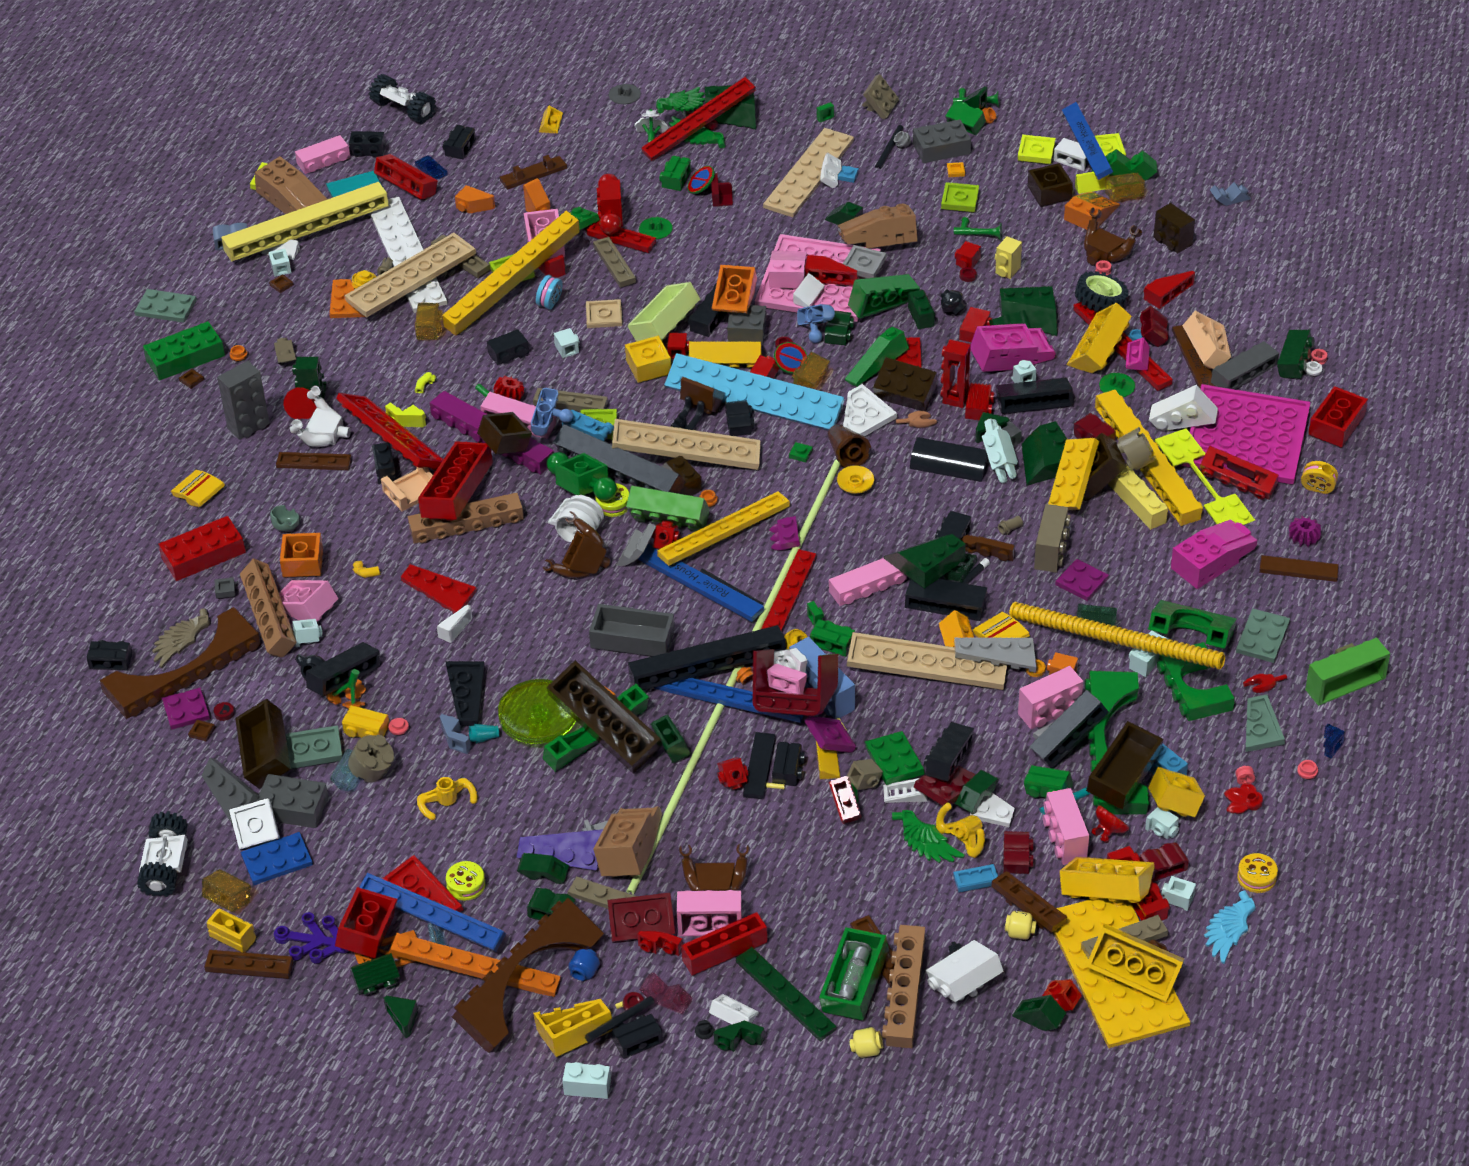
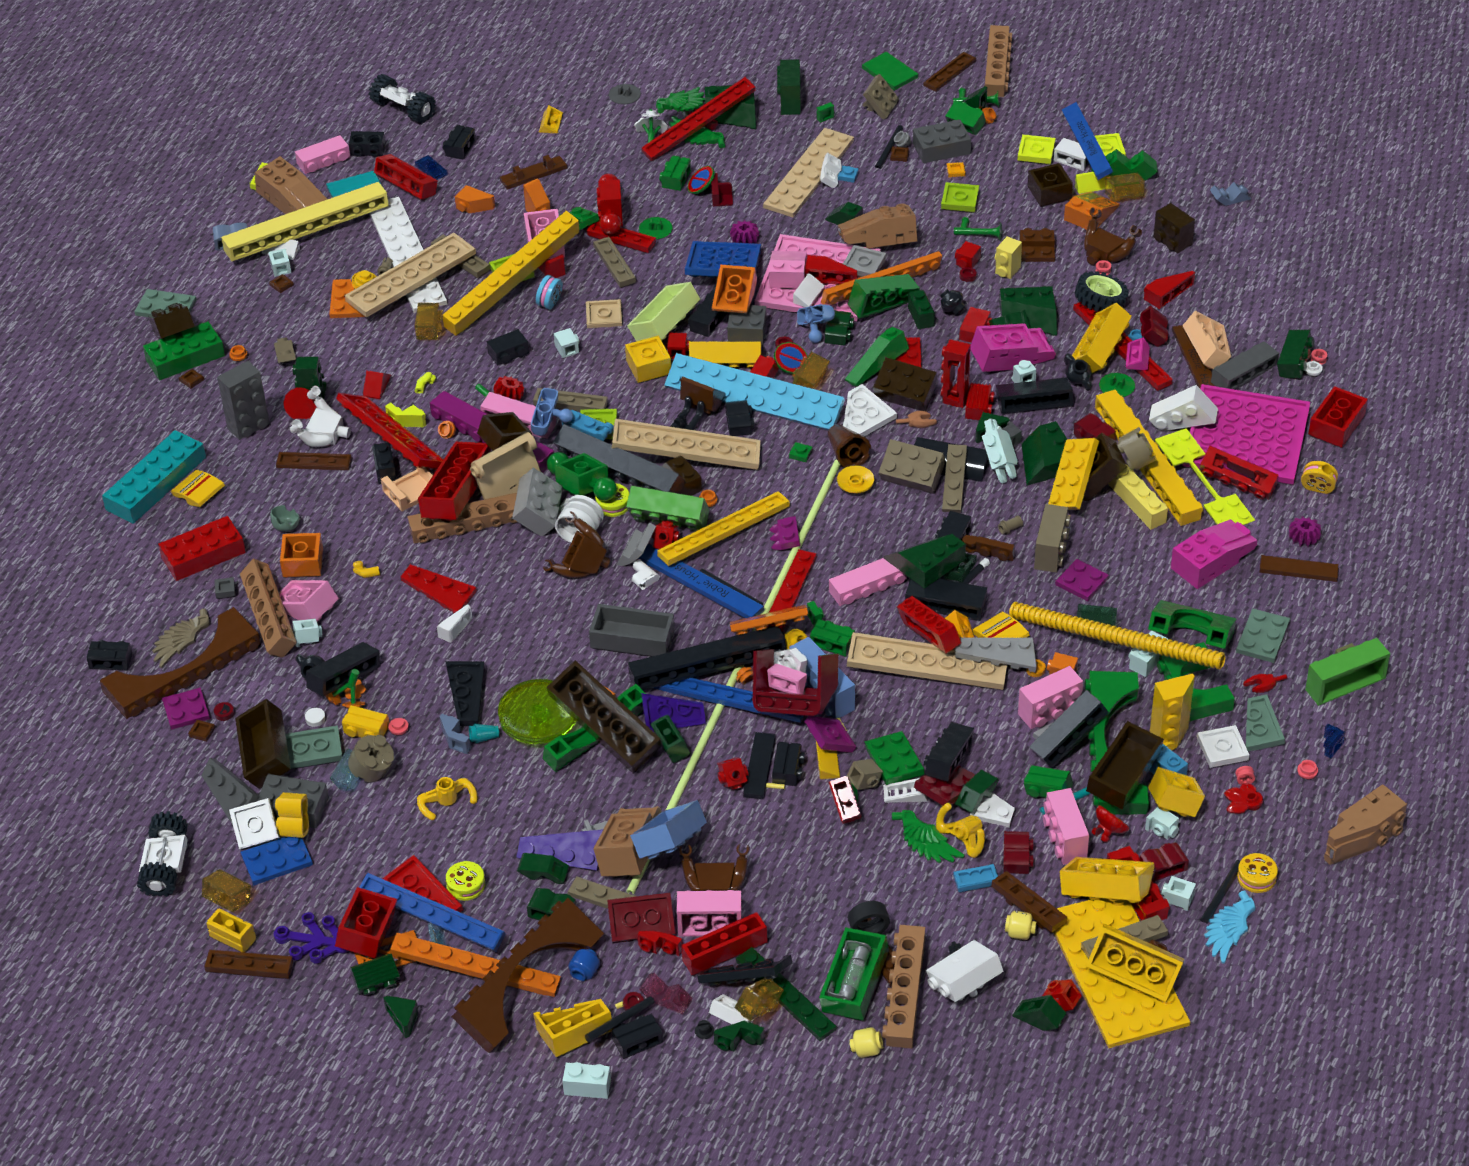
none -> teal brick [102,430,206,524]
none -> dark brown brick [148,303,195,338]
none -> yellow brick [275,792,309,838]
none -> white tile [305,708,326,727]
none -> red slope [363,370,391,400]
none -> orange plate [438,421,456,439]
none -> tan door [470,432,541,500]
none -> light grey brick [512,467,563,536]
none -> medium blue piece [630,800,707,859]
none -> white piece [632,559,660,590]
none -> dark purple wing [641,693,706,732]
none -> blue plate [685,241,761,278]
none -> black wing [697,955,793,986]
none -> magenta gear [730,220,759,243]
none -> orange tile [730,605,808,635]
none -> clear yellow brick [734,978,784,1021]
none -> dark green wedge [777,59,800,115]
none -> orange plate [821,251,942,305]
none -> black tyre [847,901,890,934]
none -> green tile [862,52,918,91]
none -> dark tan brick [879,439,946,494]
none -> reddish brown tile [890,147,909,162]
none -> red brick [897,596,962,653]
none -> reddish brown tile [923,52,976,92]
none -> dark tan plate [942,444,967,513]
none -> medium nougat brick [985,25,1012,97]
none -> reddish brown plate [1019,228,1055,262]
none -> black piece [1064,353,1092,390]
none -> yellow slope [1150,674,1195,750]
none -> white plate [1197,725,1249,768]
none -> black bar [1200,860,1240,924]
none -> medium nougat piece [1324,784,1407,865]

